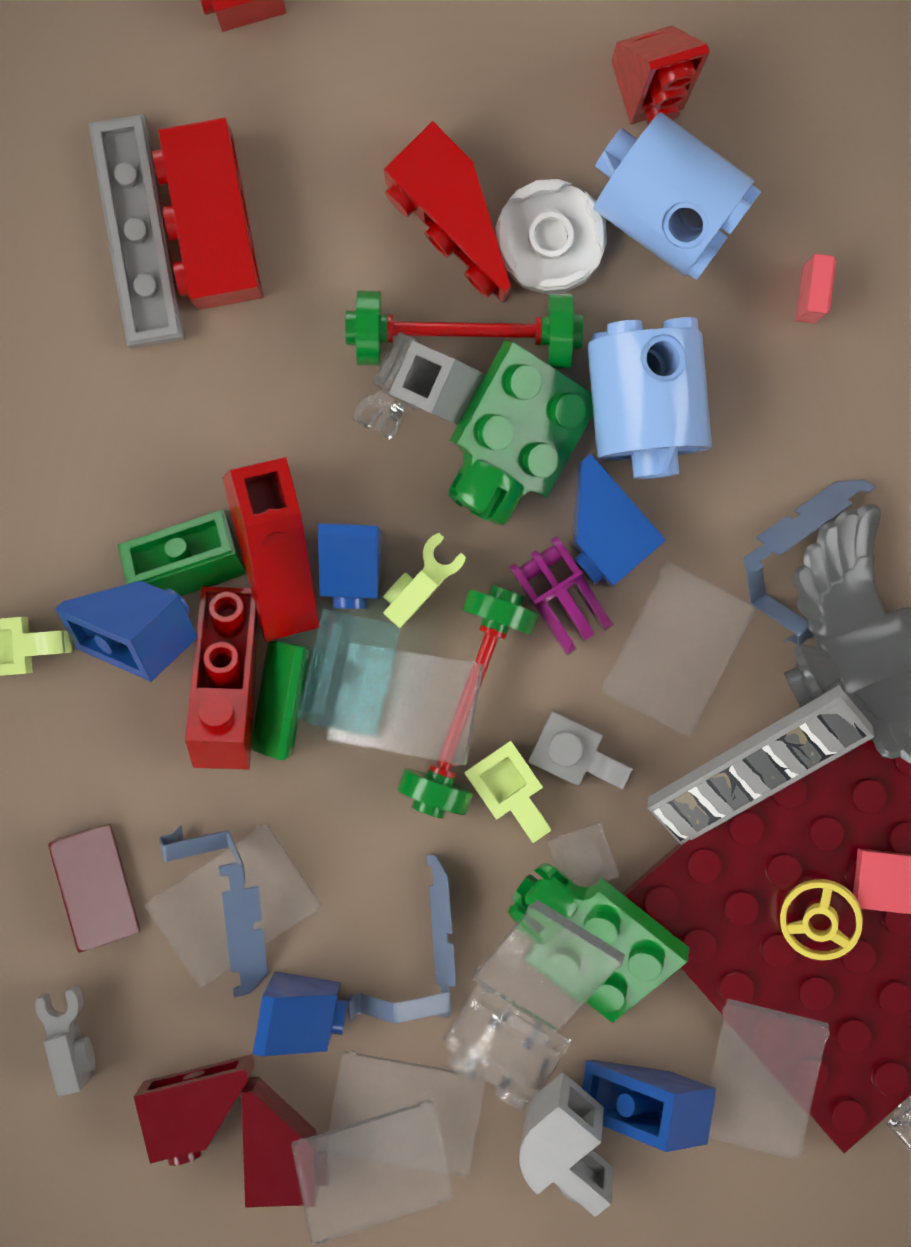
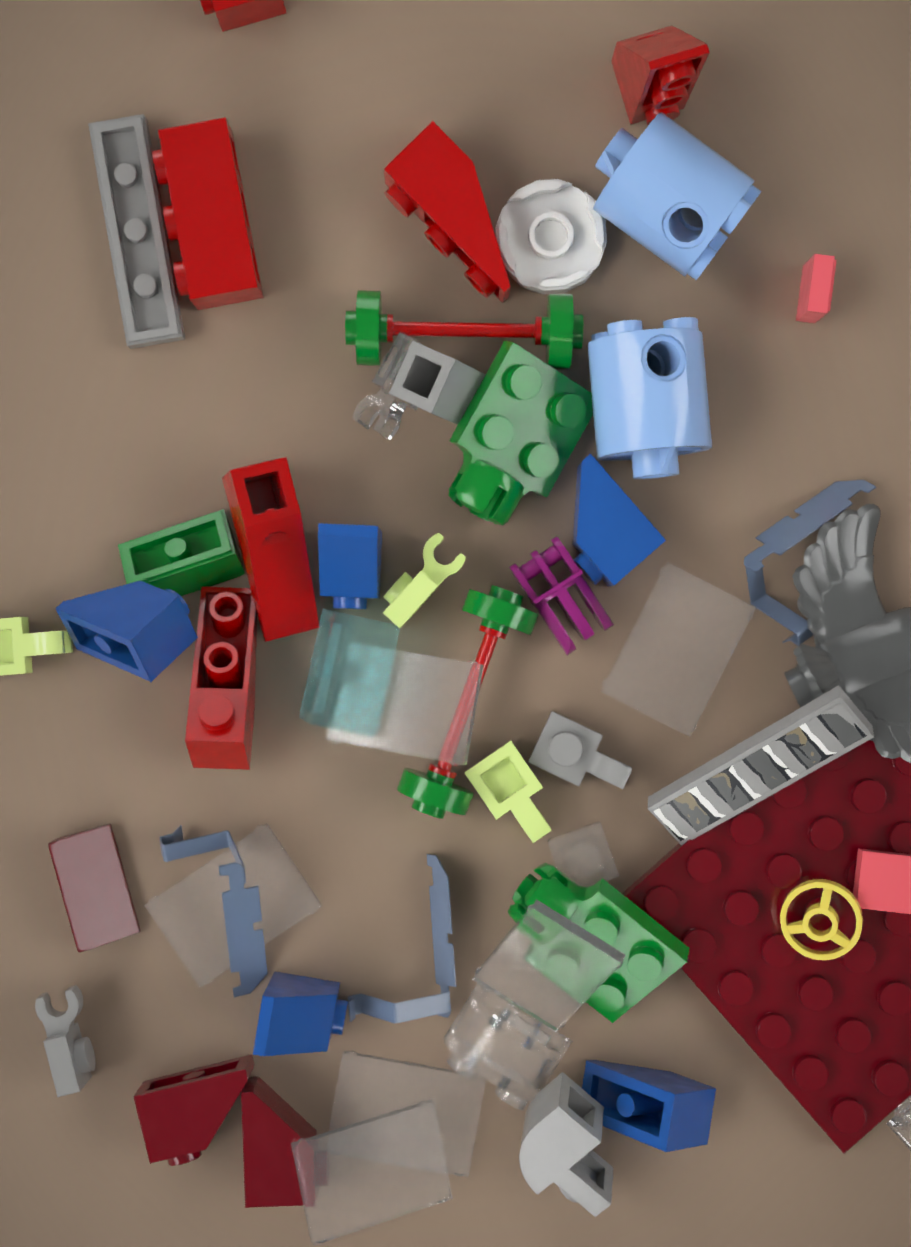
green slope [252,641,311,761] -> none
clear piece [709,999,830,1161] -> none

